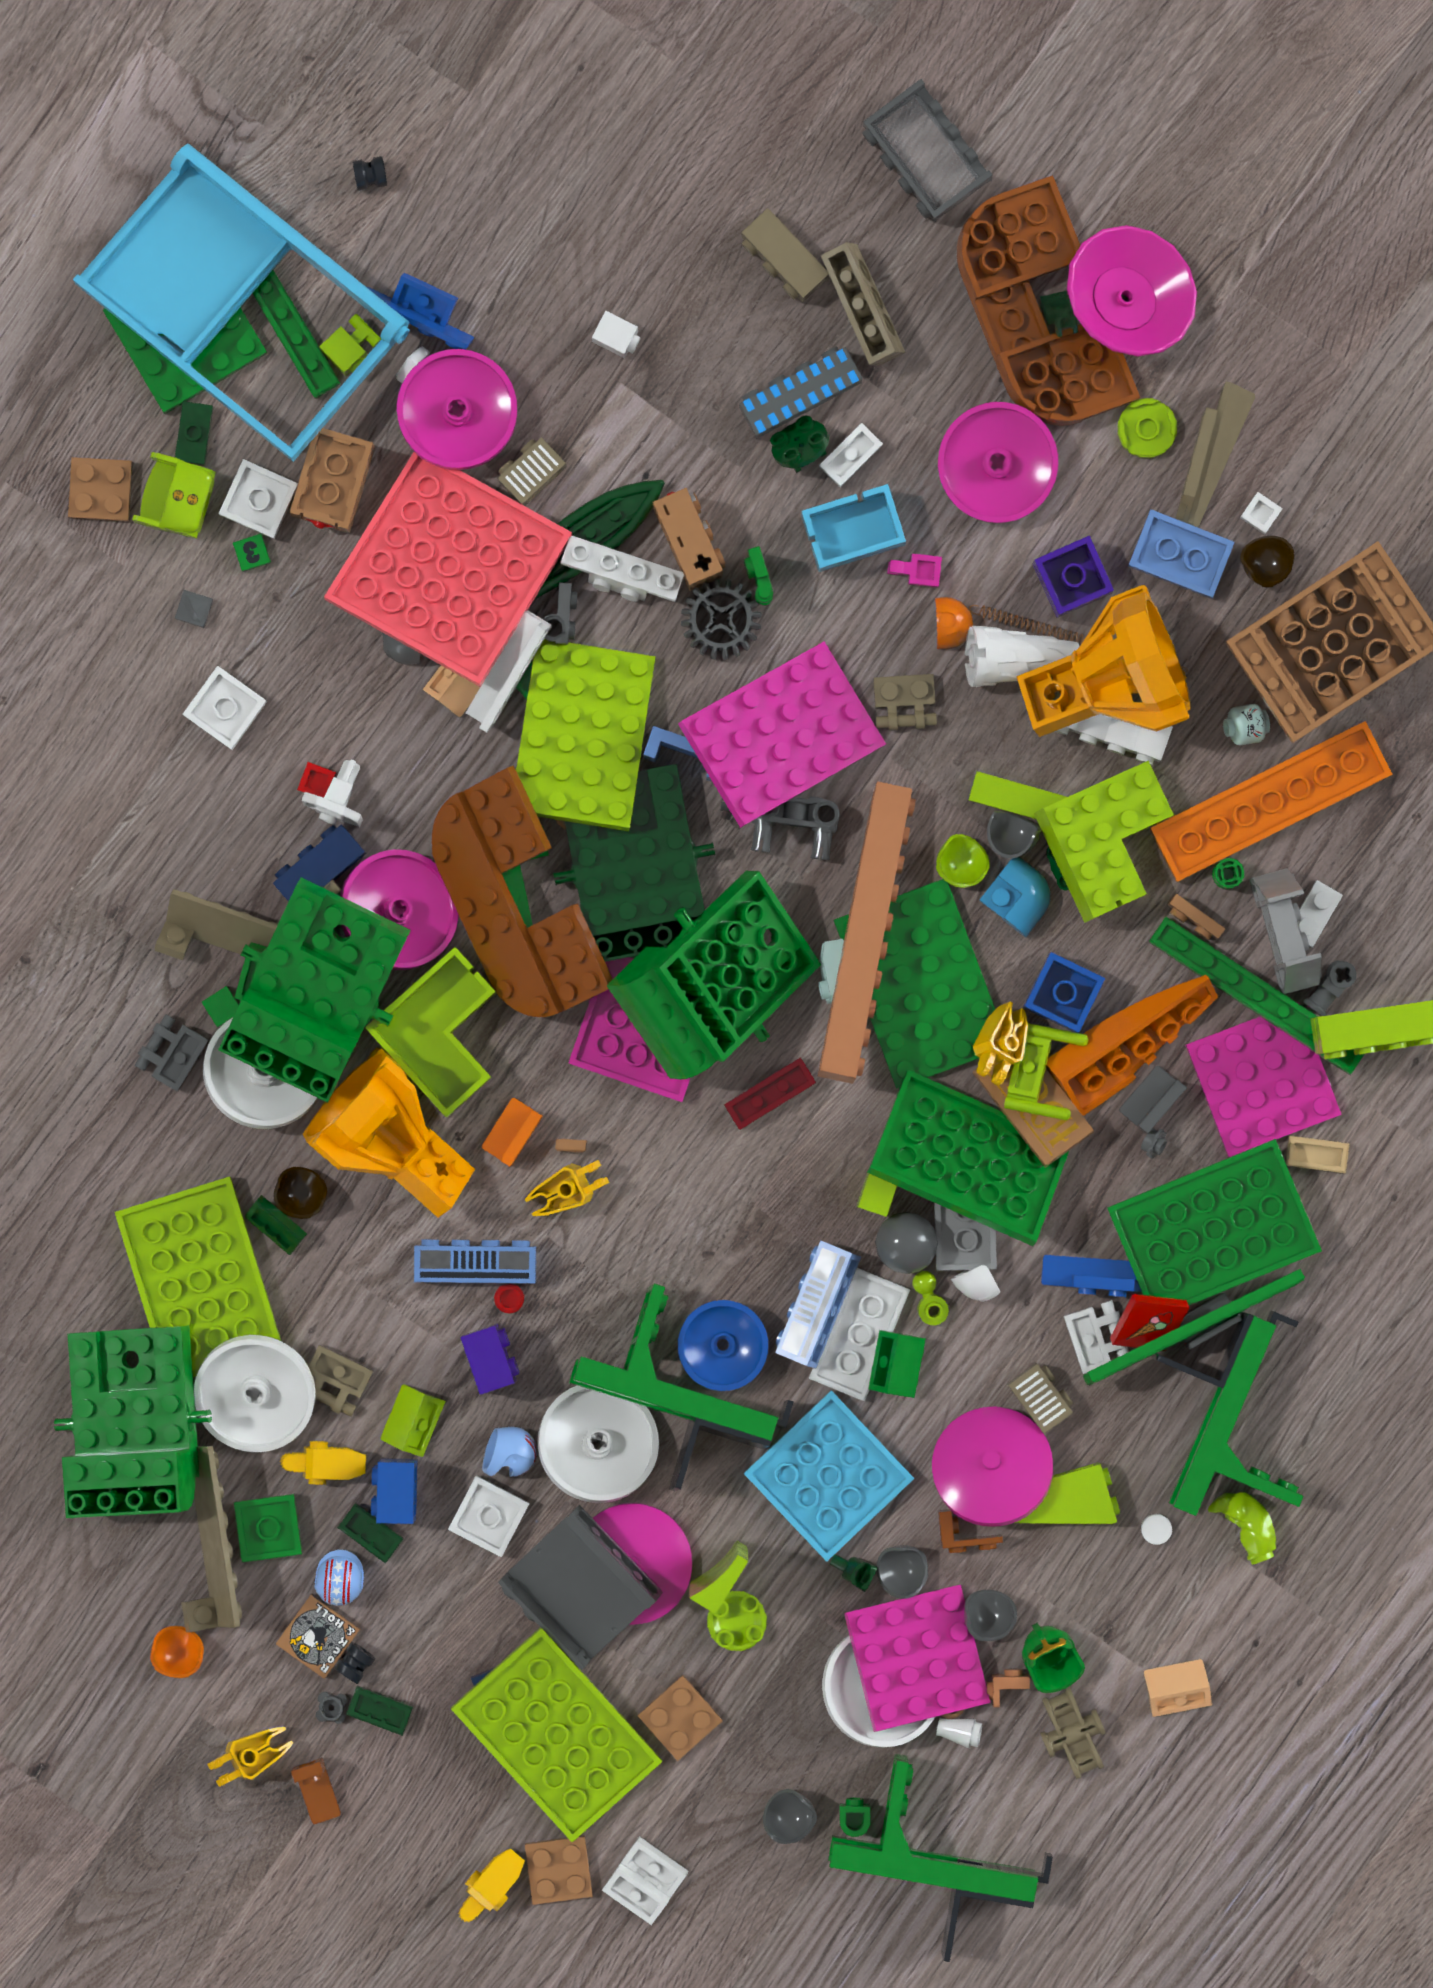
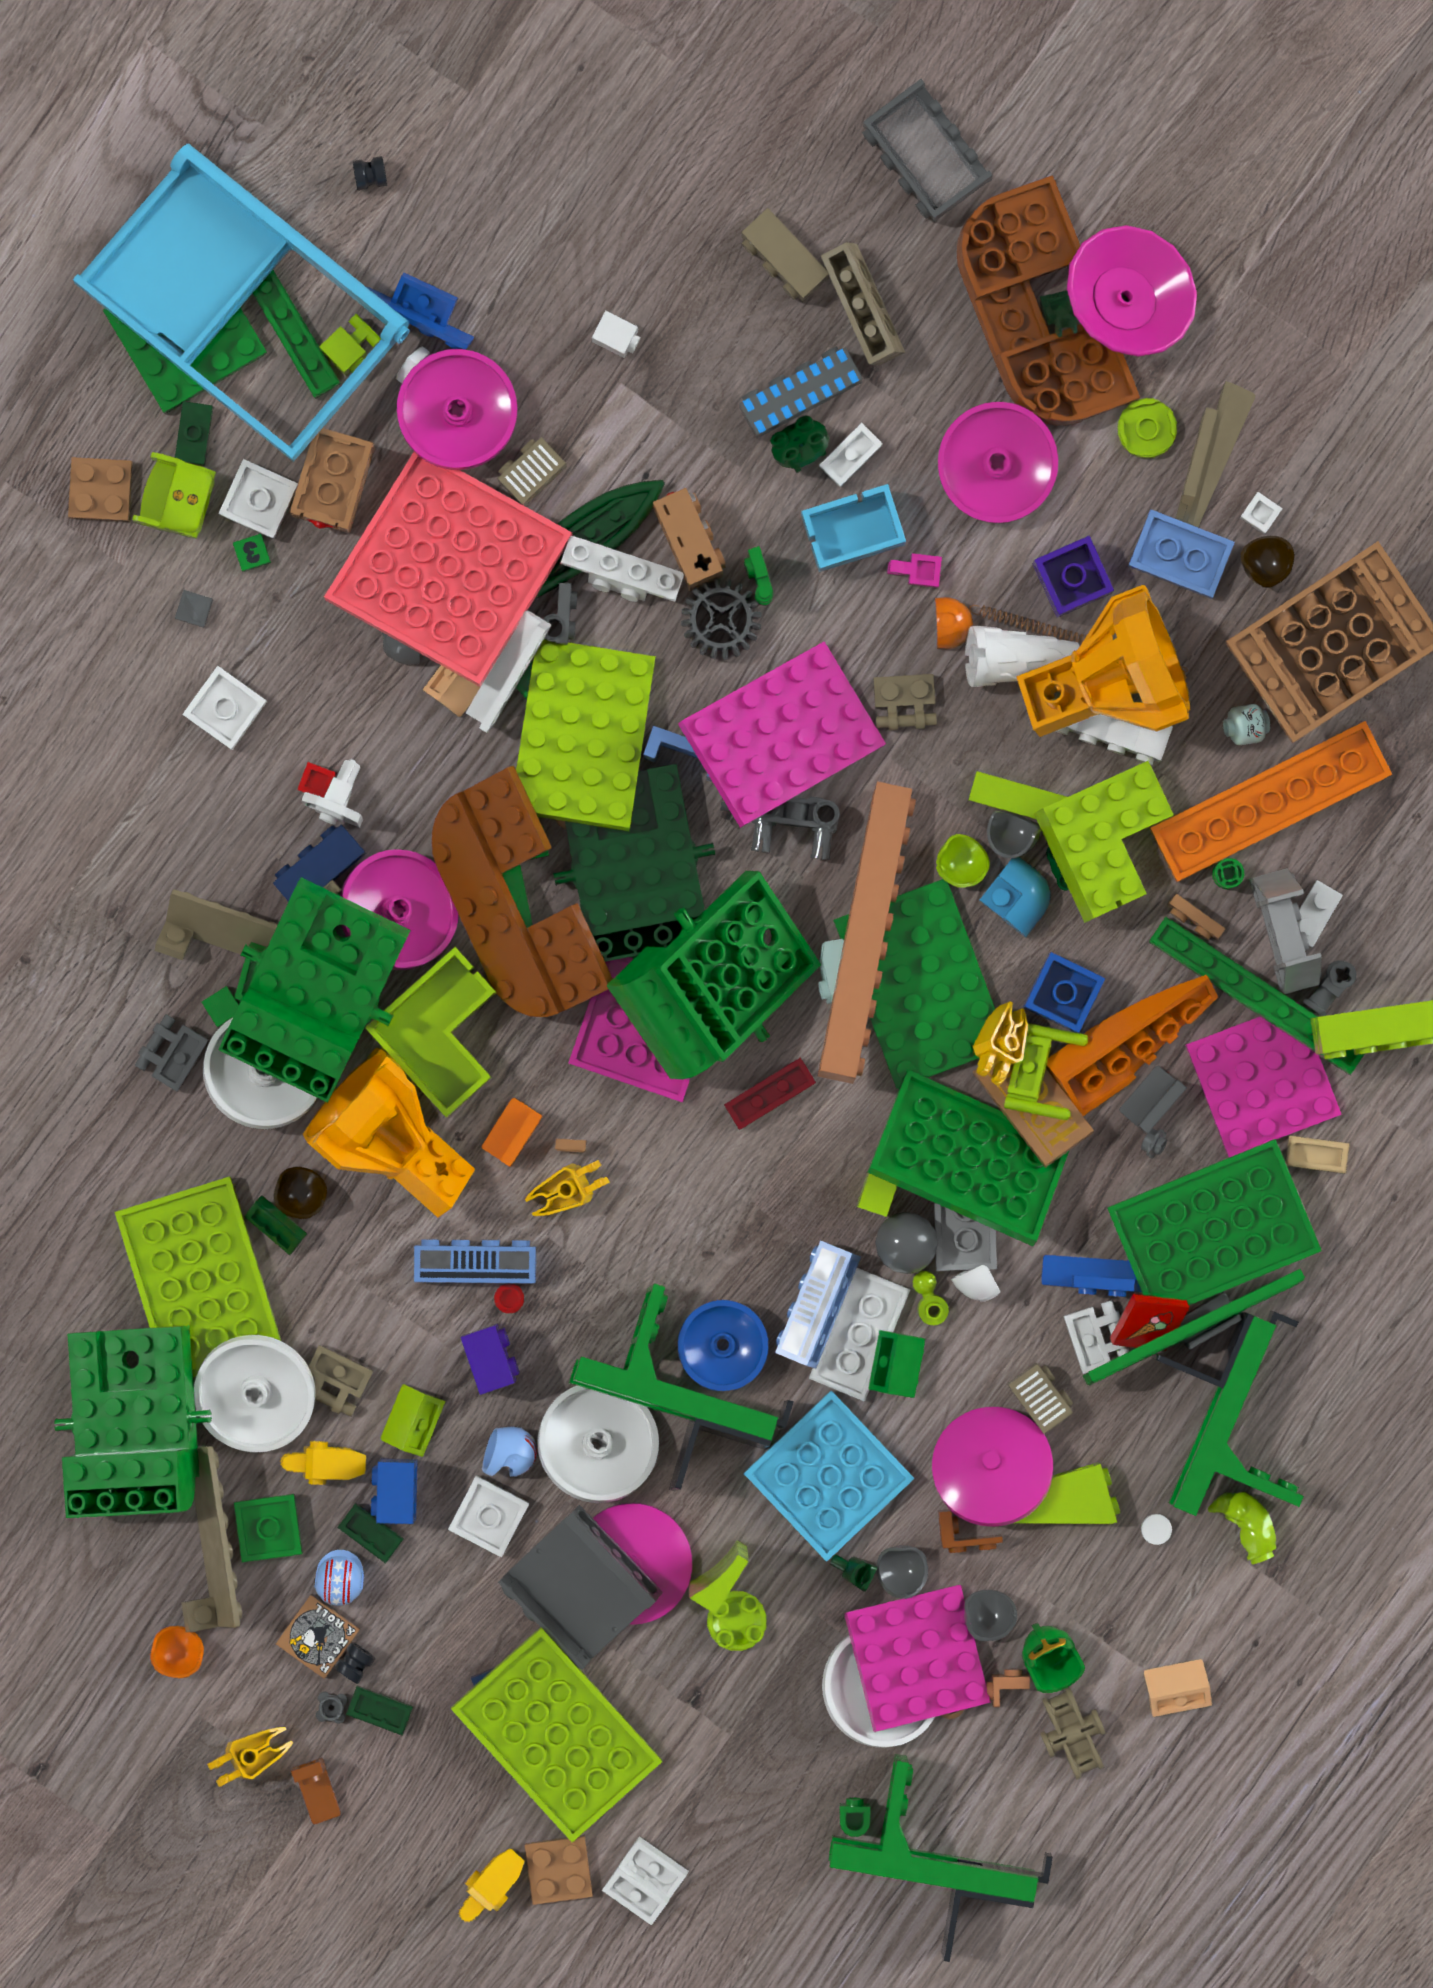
medium nougat plate [638,1675,723,1761] -> none
dark grey helmet [763,1789,817,1844] -> none
white cone [936,1718,982,1749] -> none

